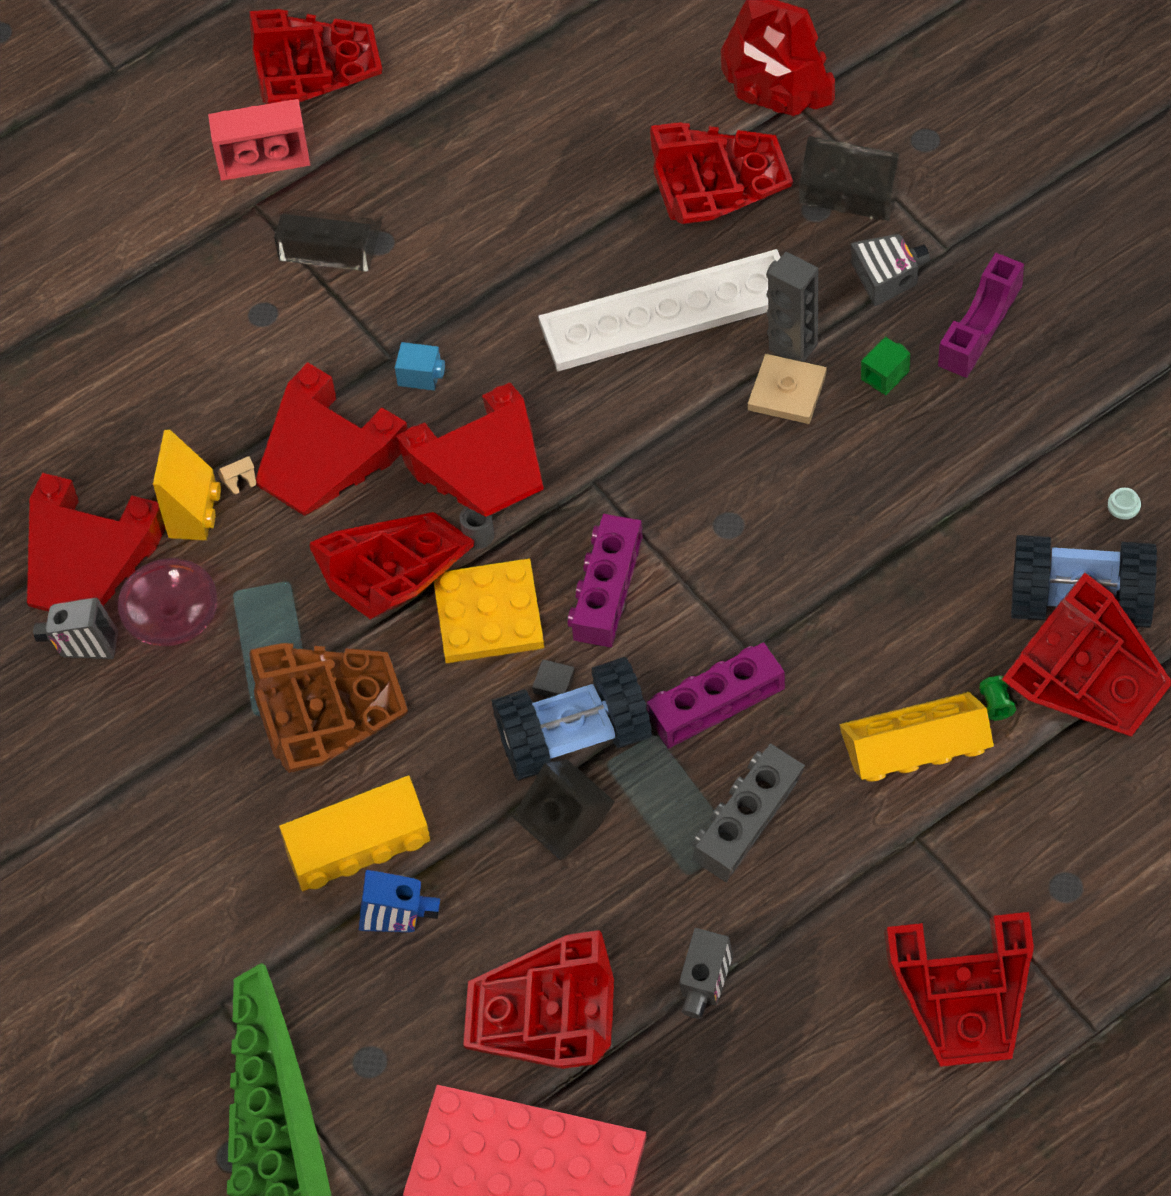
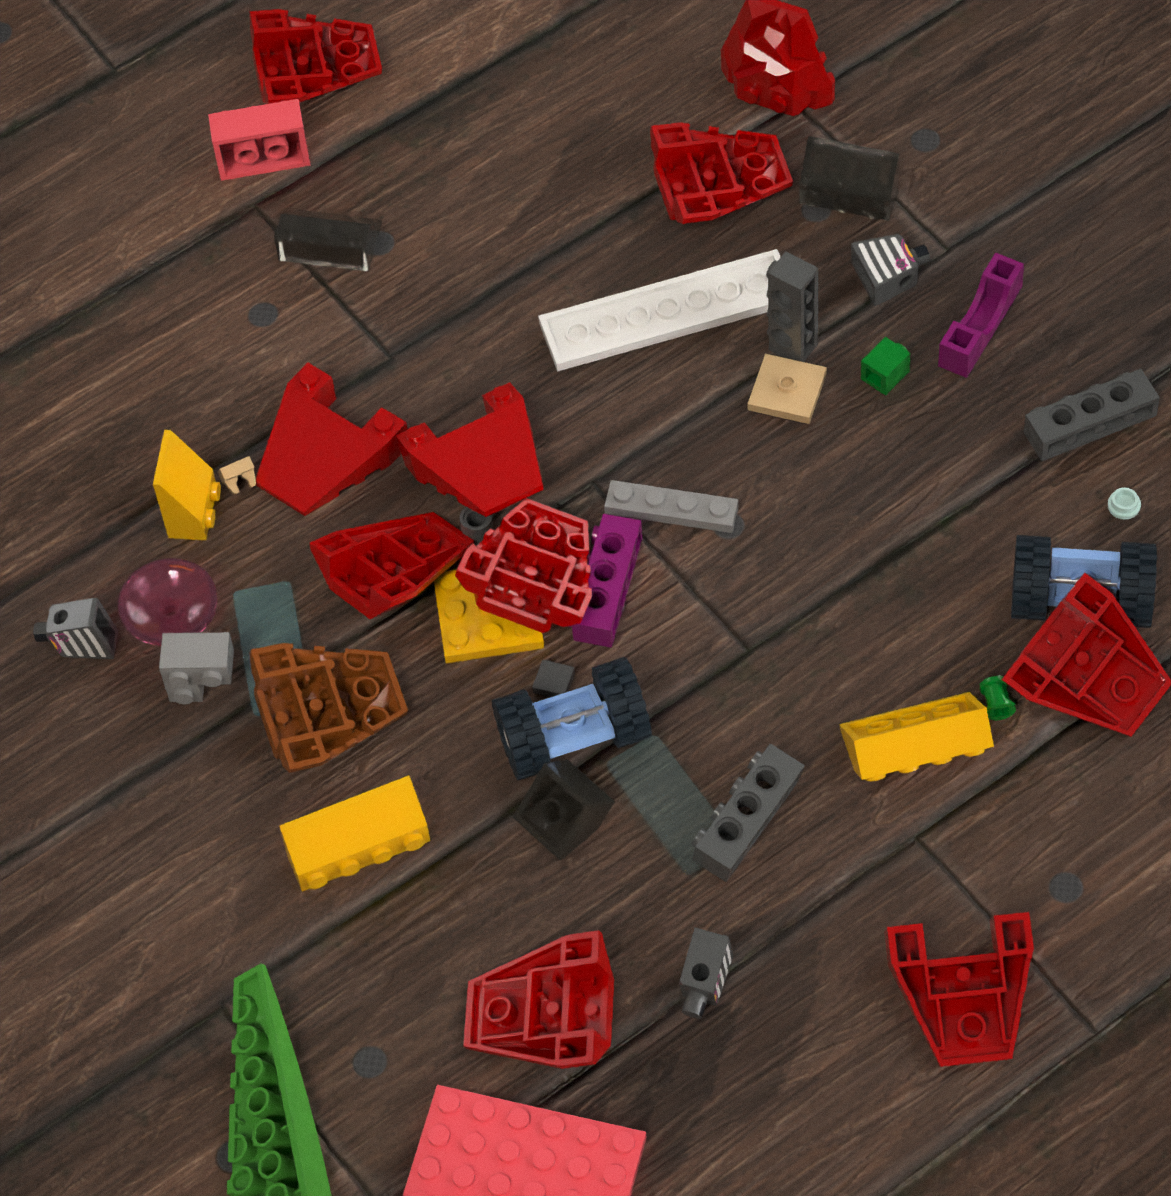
red wedge [27,473,166,612] -> none
blue torso [358,870,440,932] -> none
dark azure brick [395,342,445,391] -> none
magenta brick [647,642,785,749] -> none
none -> light grey brick [159,632,234,704]
none -> red wedge [455,498,592,633]
none -> light grey plate [604,480,739,533]
none -> dark grey brick [1024,369,1160,462]

